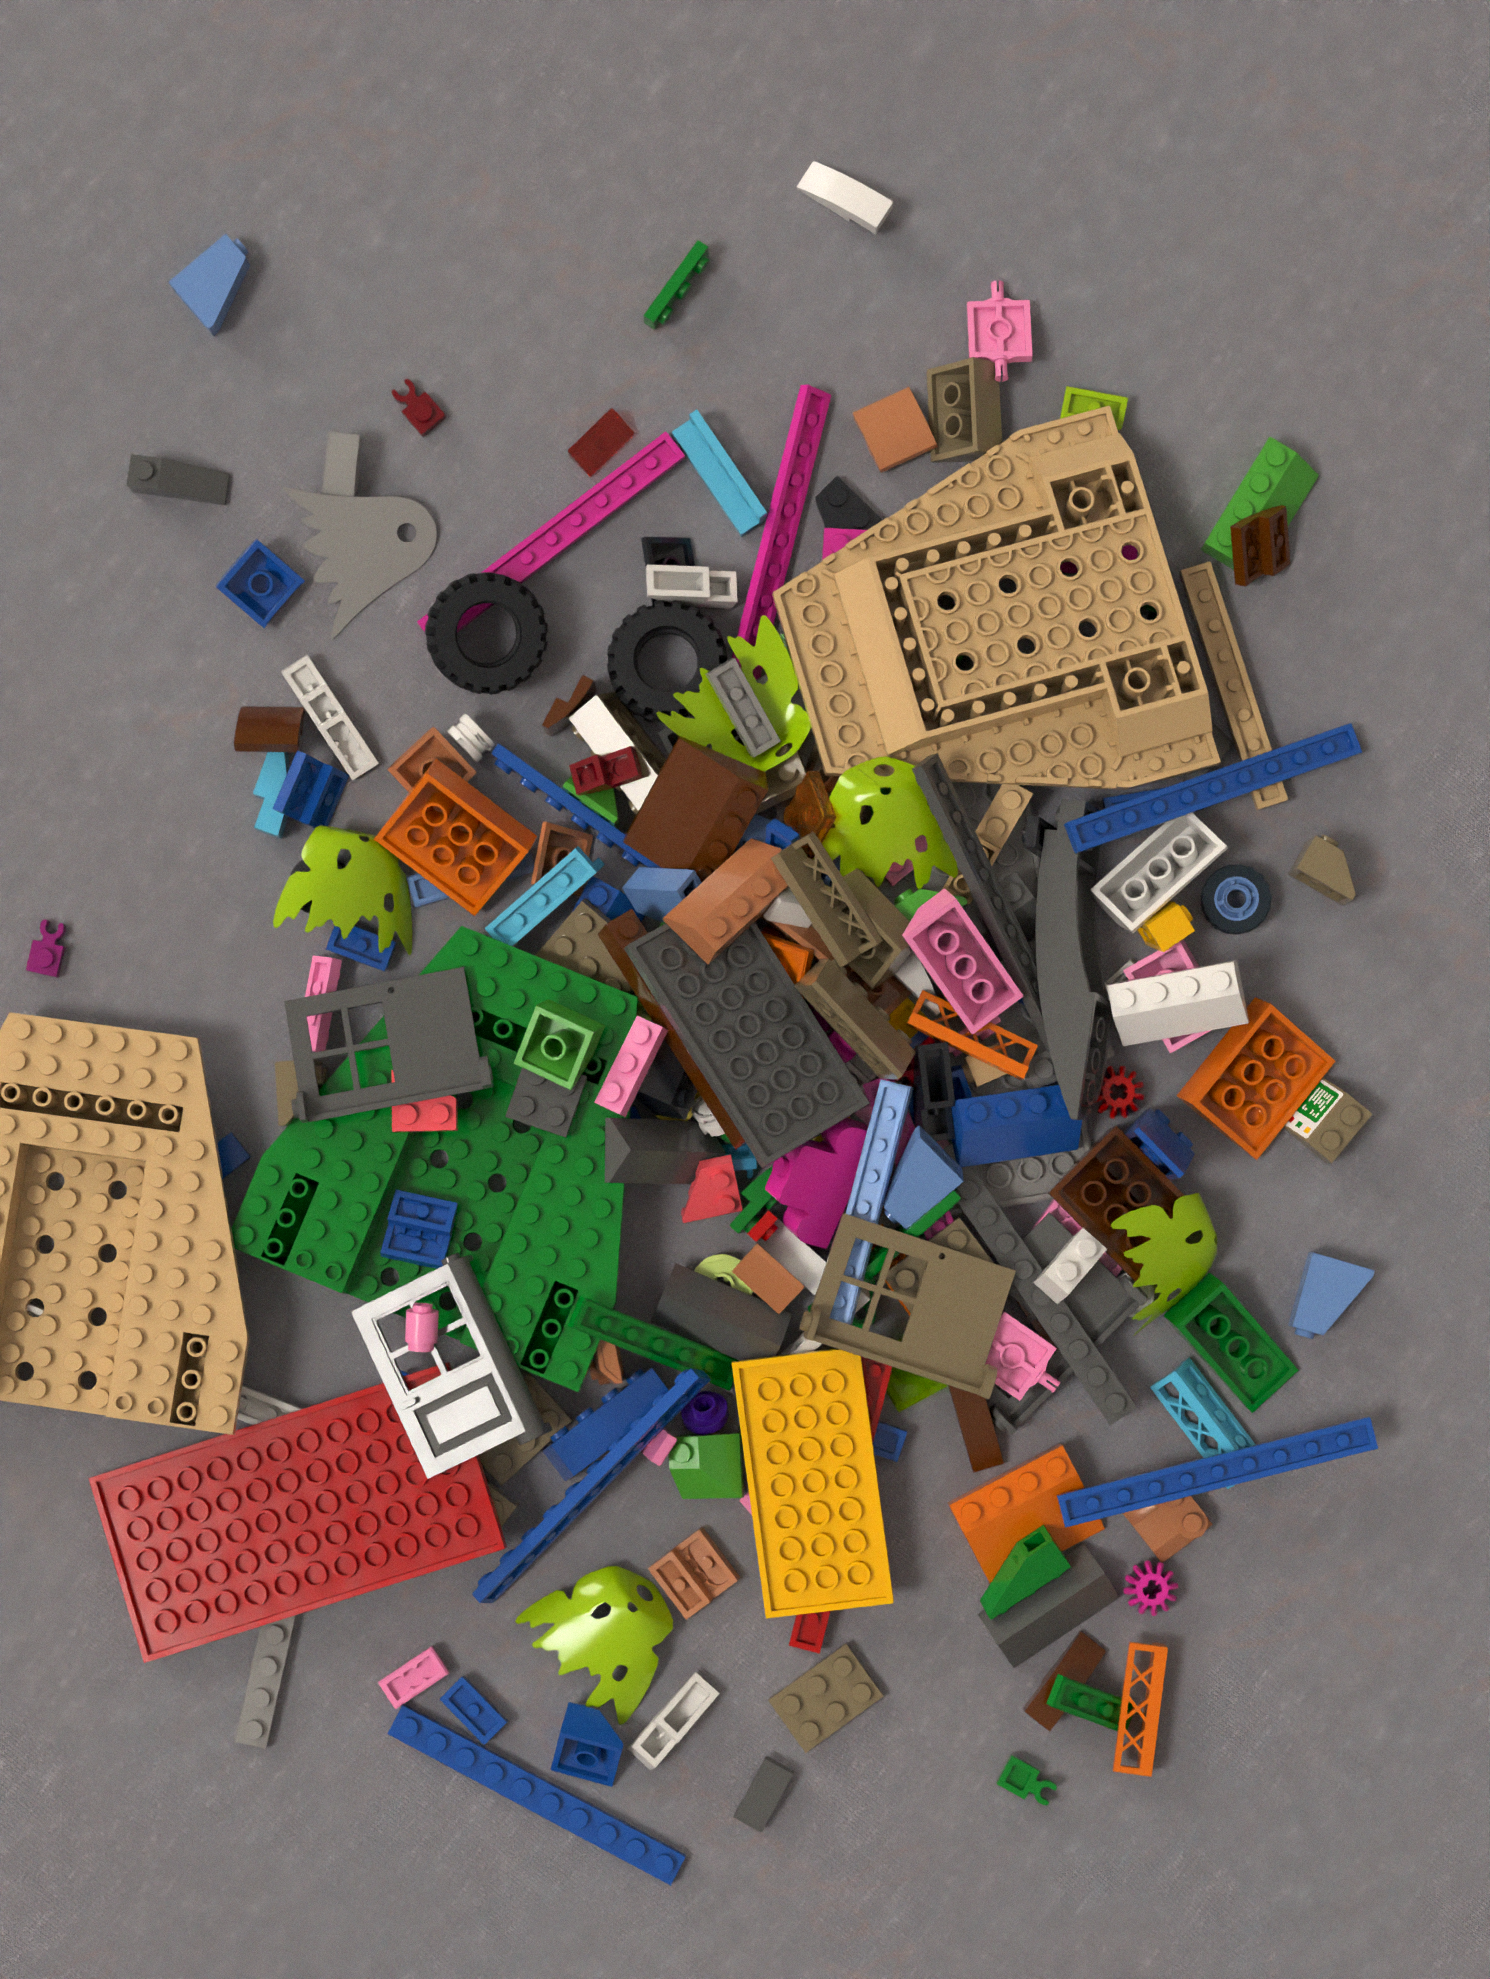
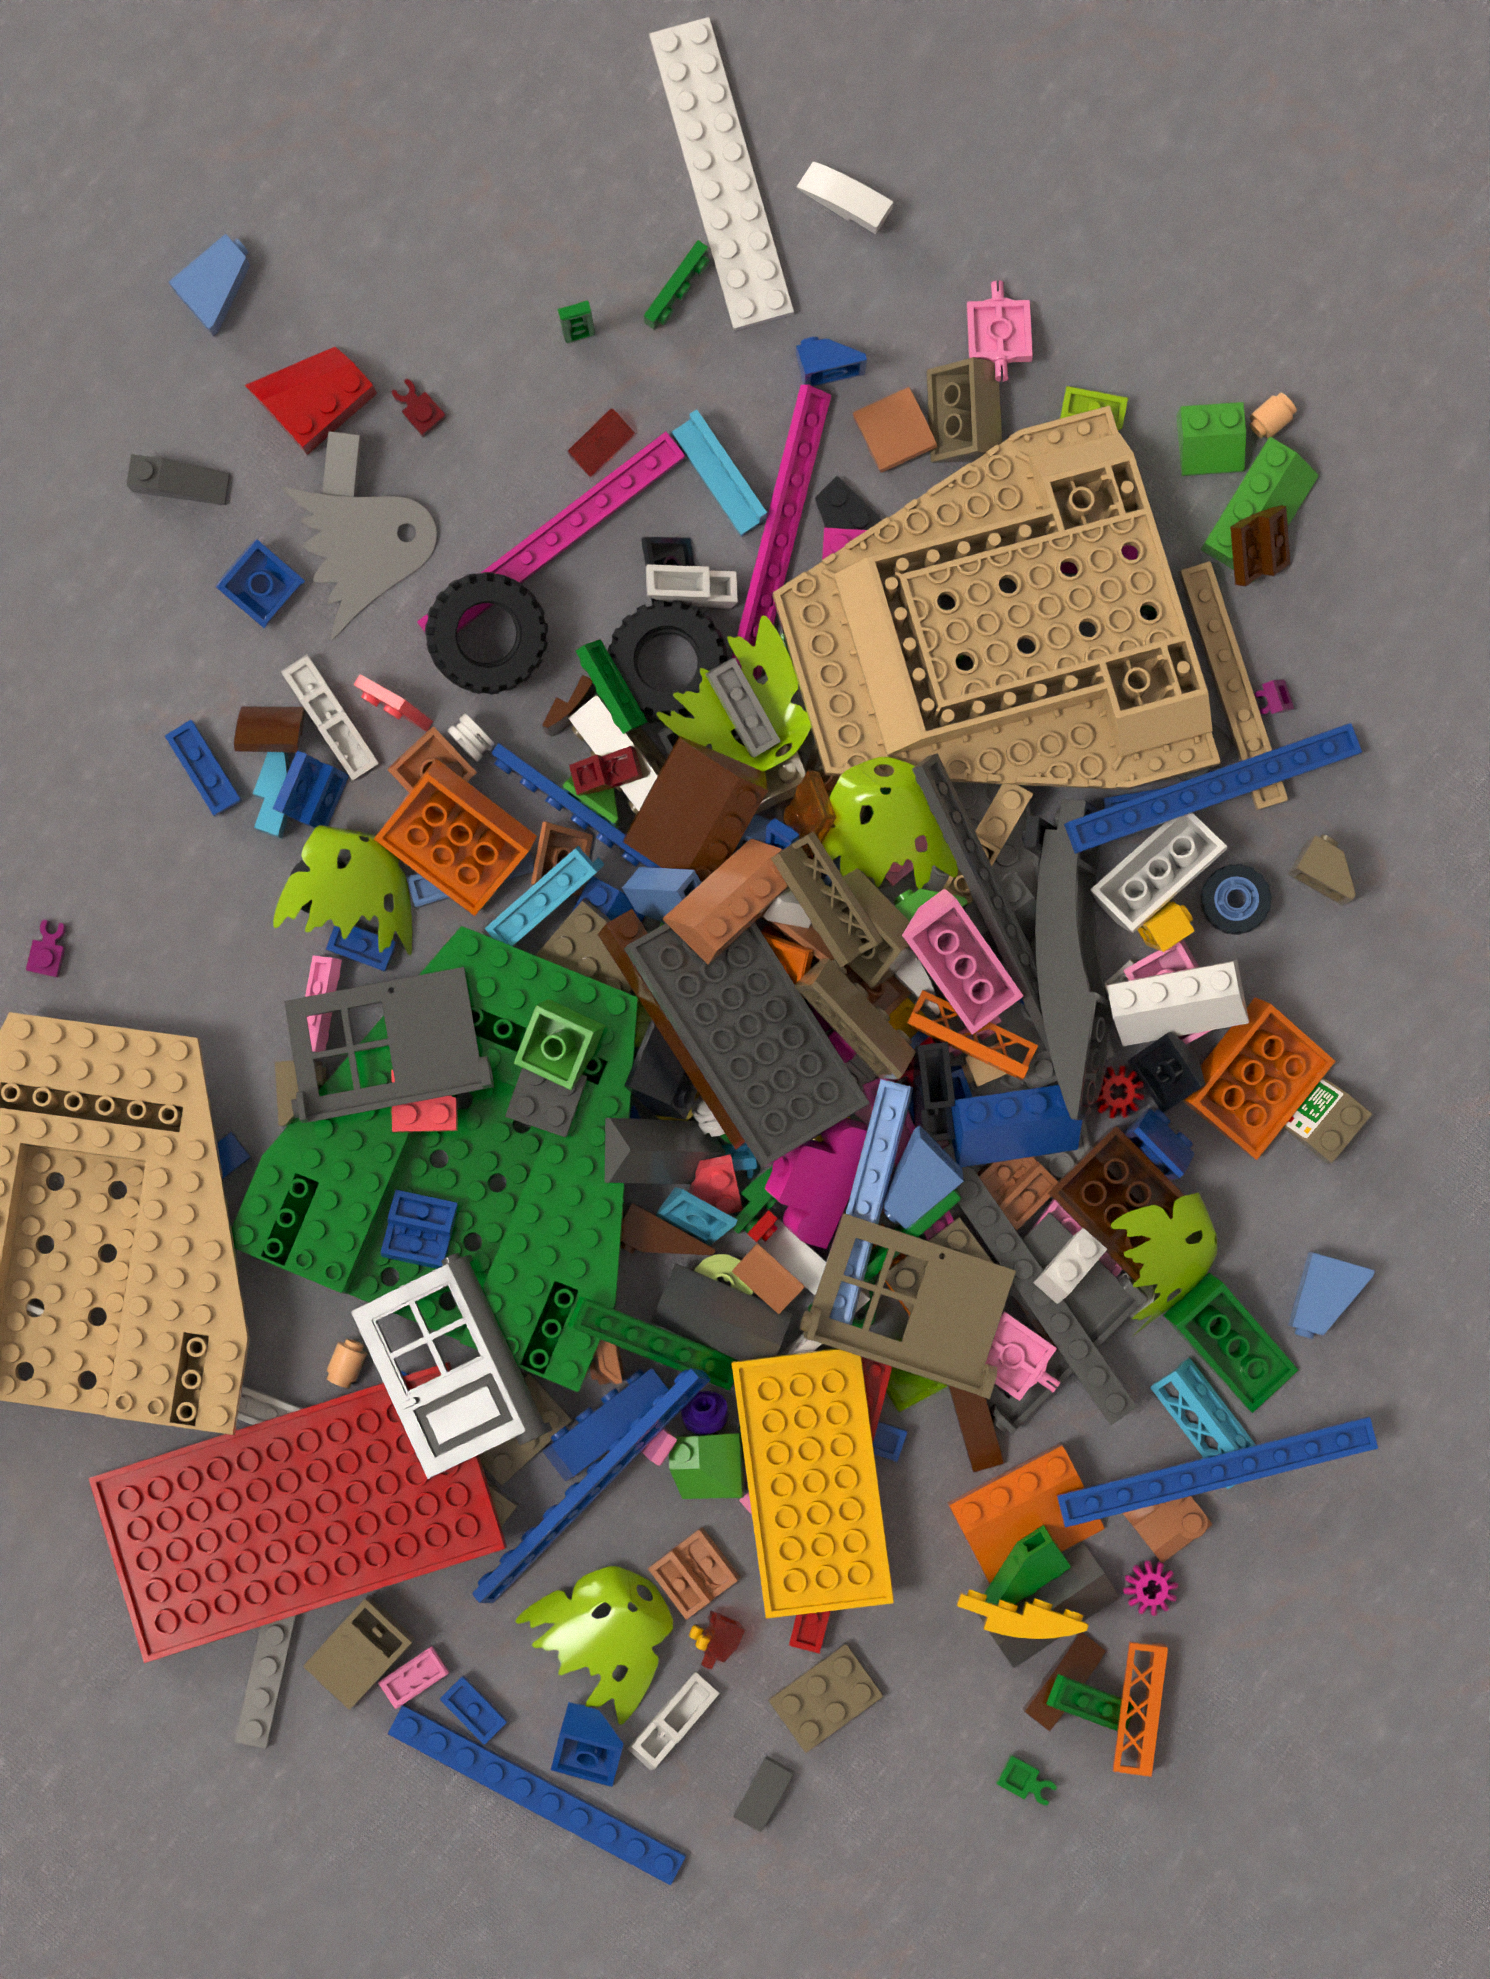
bright pink brick [405,1303,439,1352] -> none
bright pink plate [594,1016,668,1117] -> none
none -> blue plate [165,720,242,817]
none -> red wedge [244,347,377,455]
none -> dark tan slope [303,1595,415,1710]
none -> light nougat brick [327,1338,367,1388]
none -> coral wing [353,674,433,732]
none -> green tile [557,300,595,344]
none -> green plate [575,639,648,734]
none -> reddish brown slope [620,1203,716,1256]
none -> white plate [649,17,794,331]
none -> medium azure slope [656,1187,738,1246]
none -> clear red piece [689,1610,745,1670]
none -> blue slope [796,337,867,387]
none -> yellow slope [956,1589,1089,1639]
none -> nougat slope [977,1157,1058,1231]
none -> black slope [1127,1032,1206,1113]
none -> bright green slope [1176,402,1246,476]
none -> light nougat brick [1249,393,1297,438]
none -> magenta tile [1254,679,1294,714]

